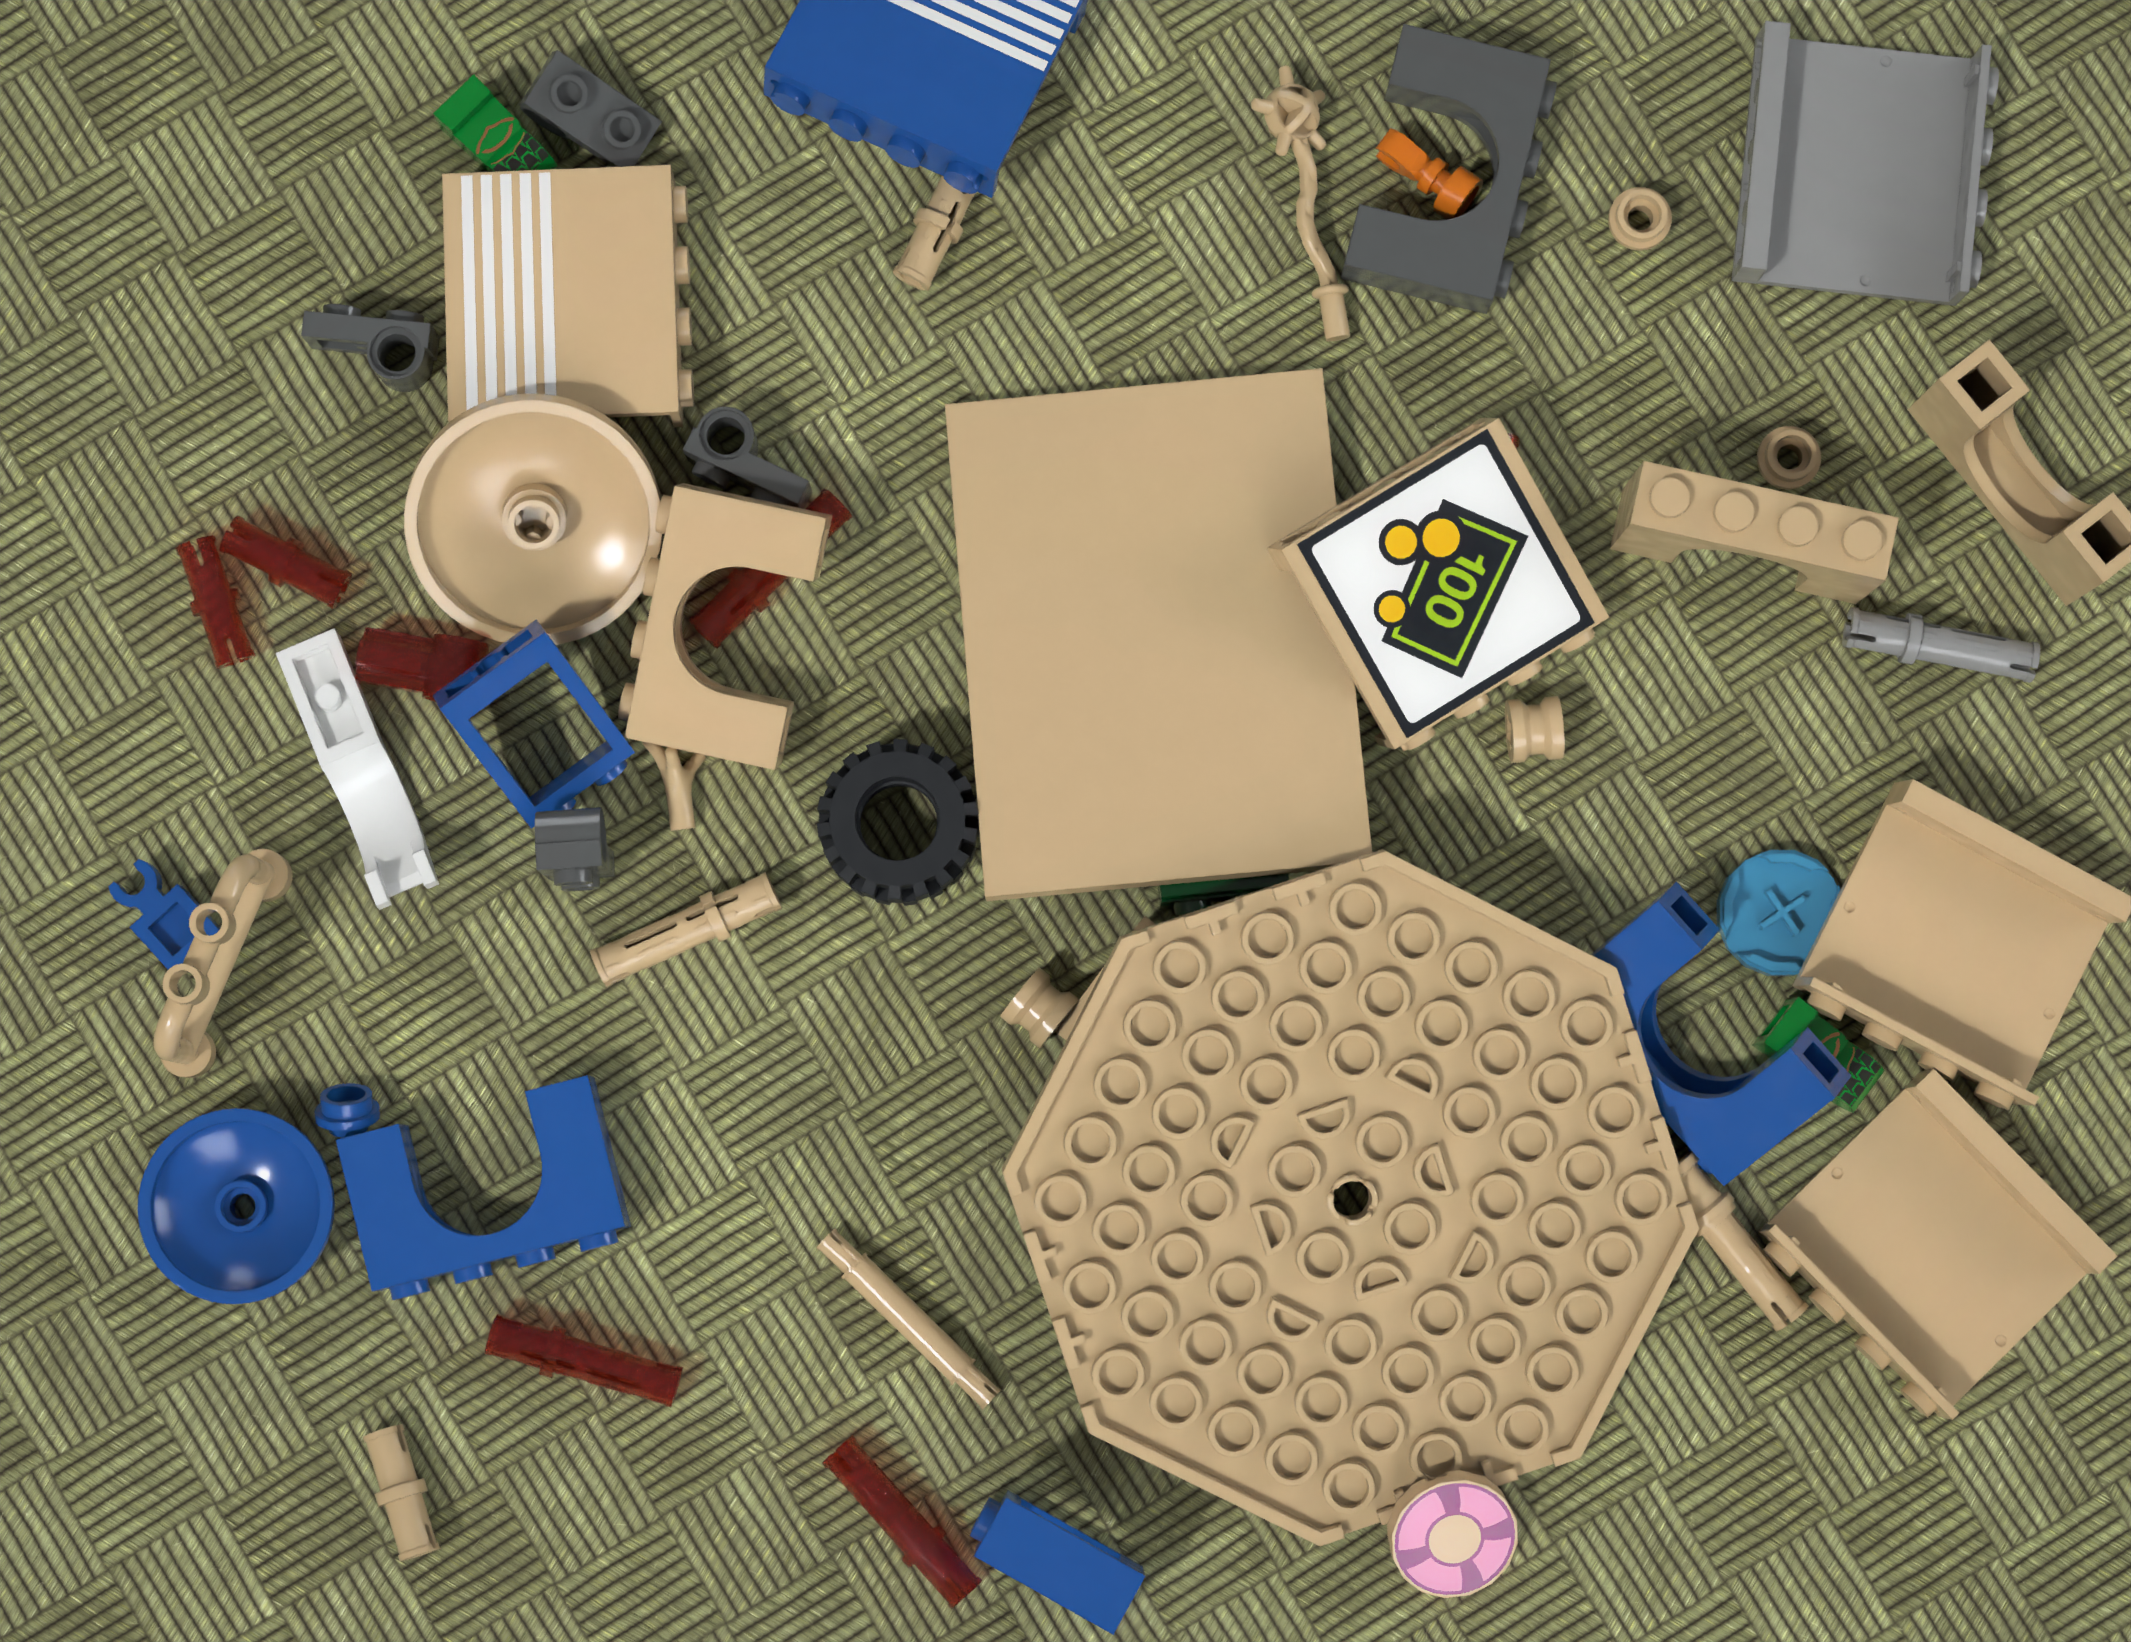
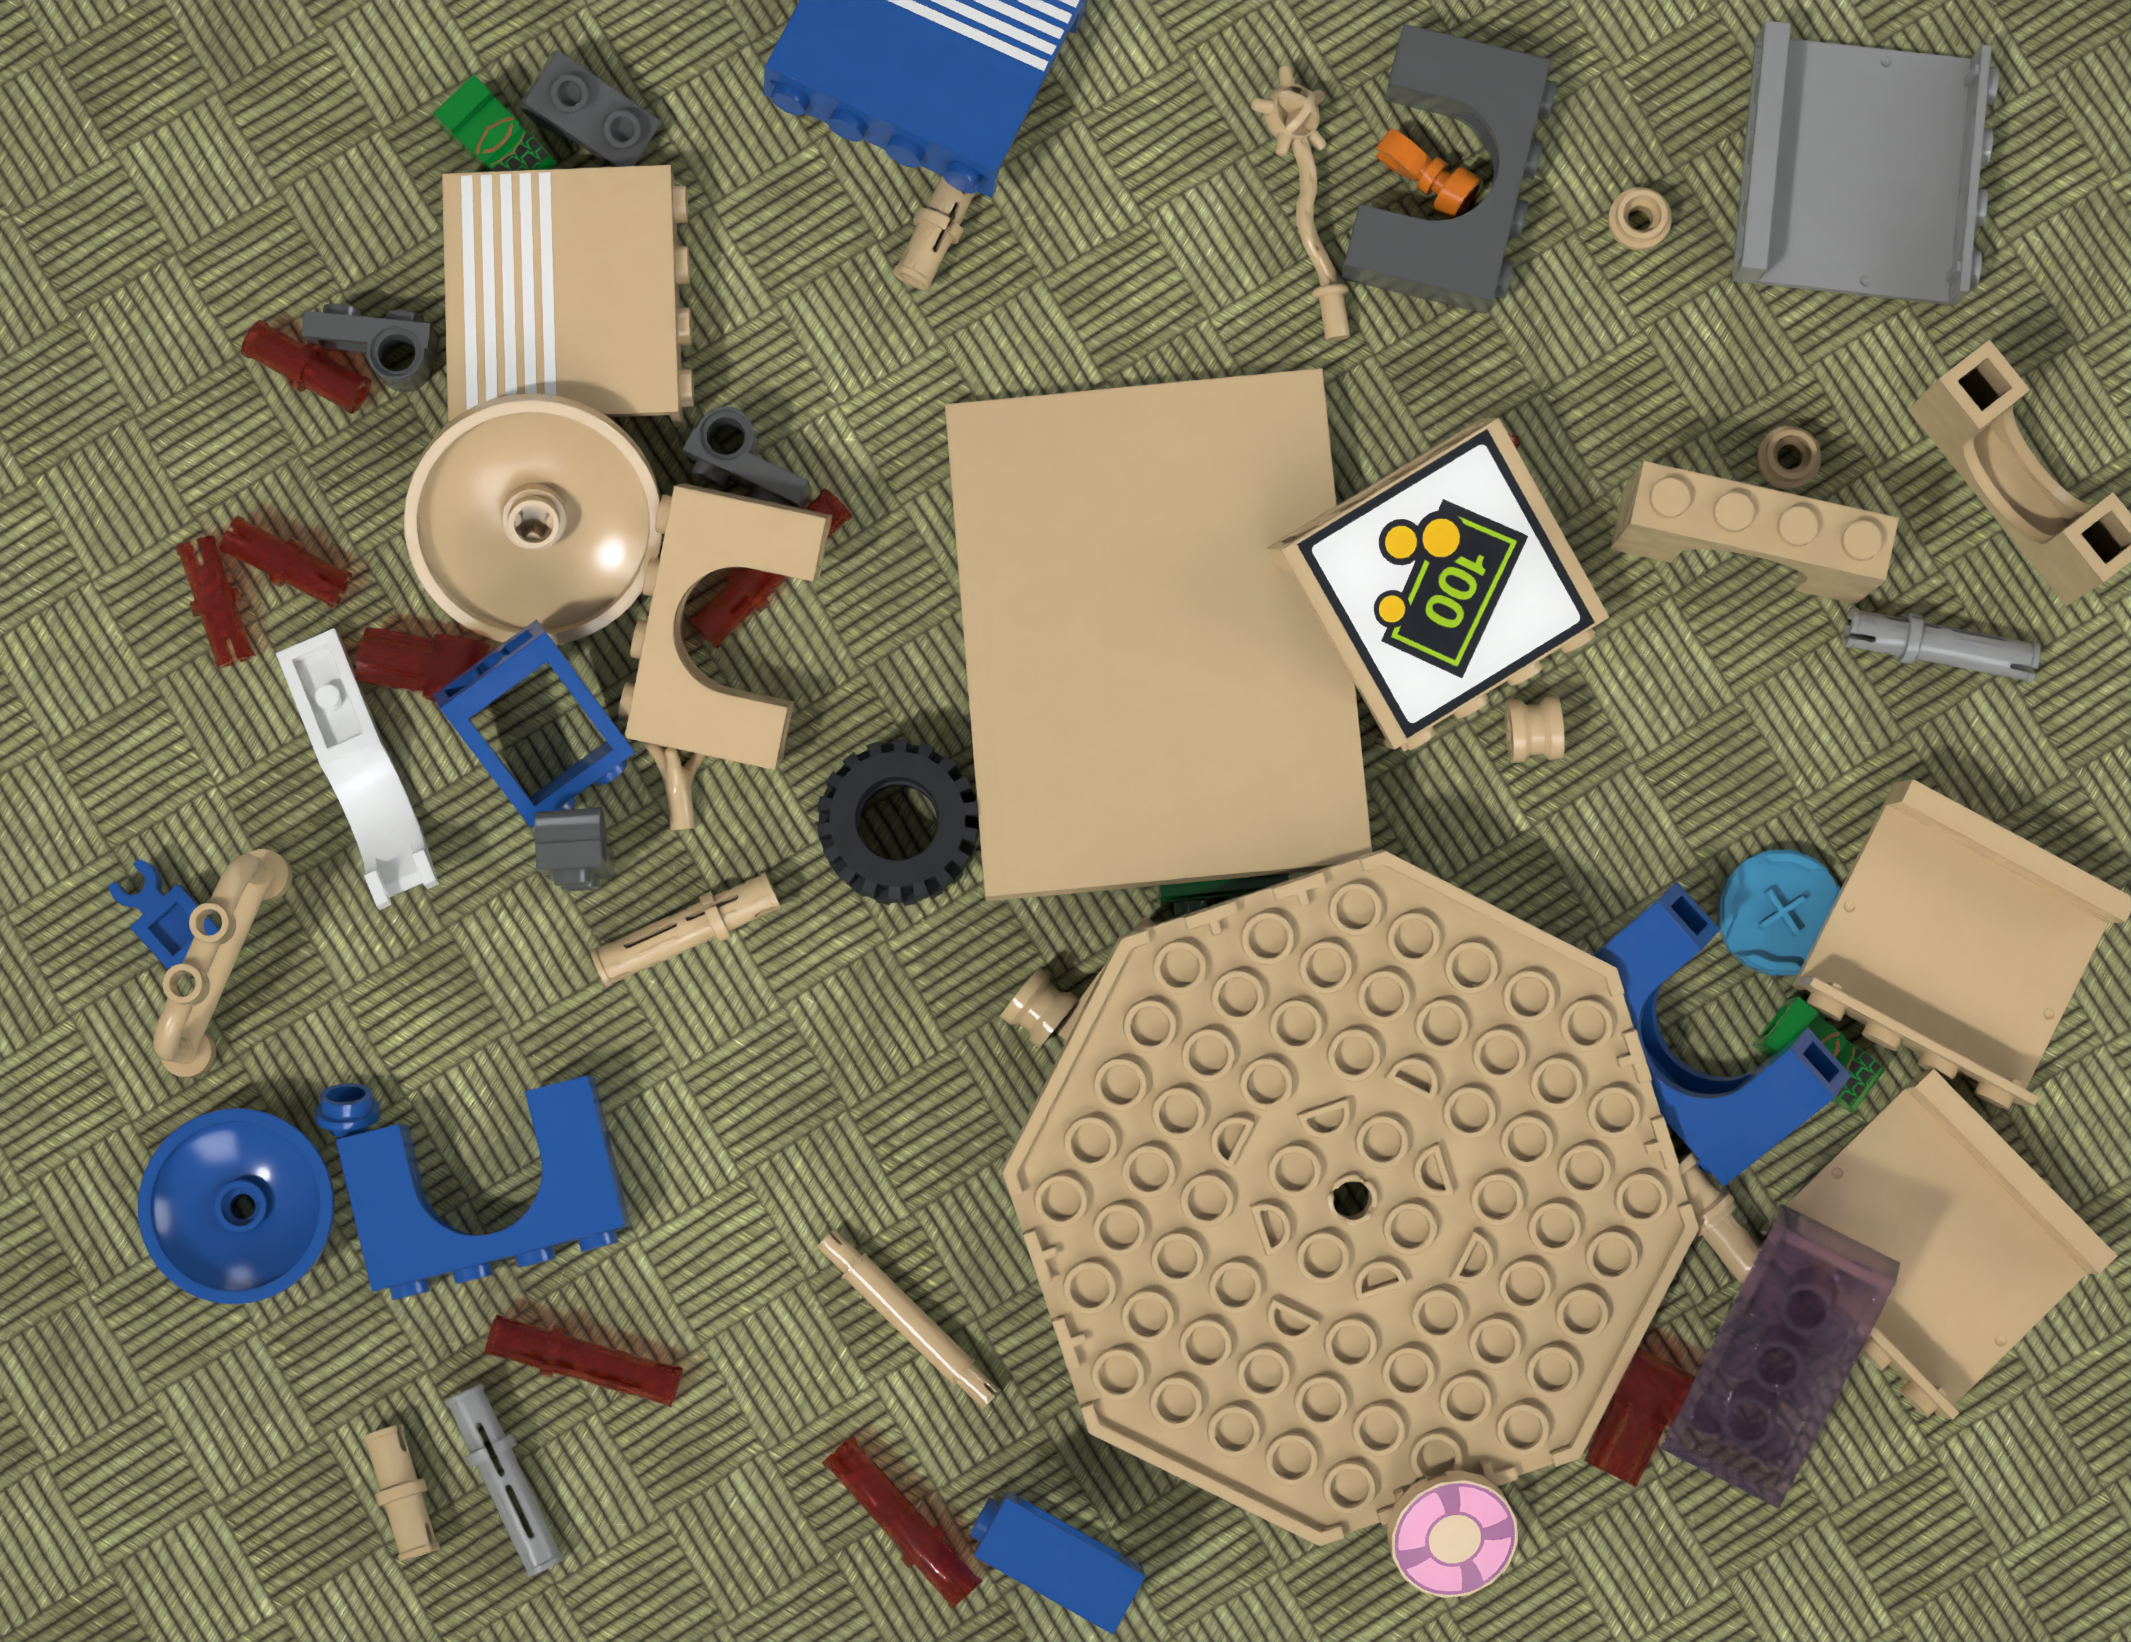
none -> clear red pin [241,320,371,414]
none -> light grey pin [445,1383,565,1578]
none -> clear red piece [1584,1347,1694,1487]
none -> clear purple brick [1660,1204,1900,1509]

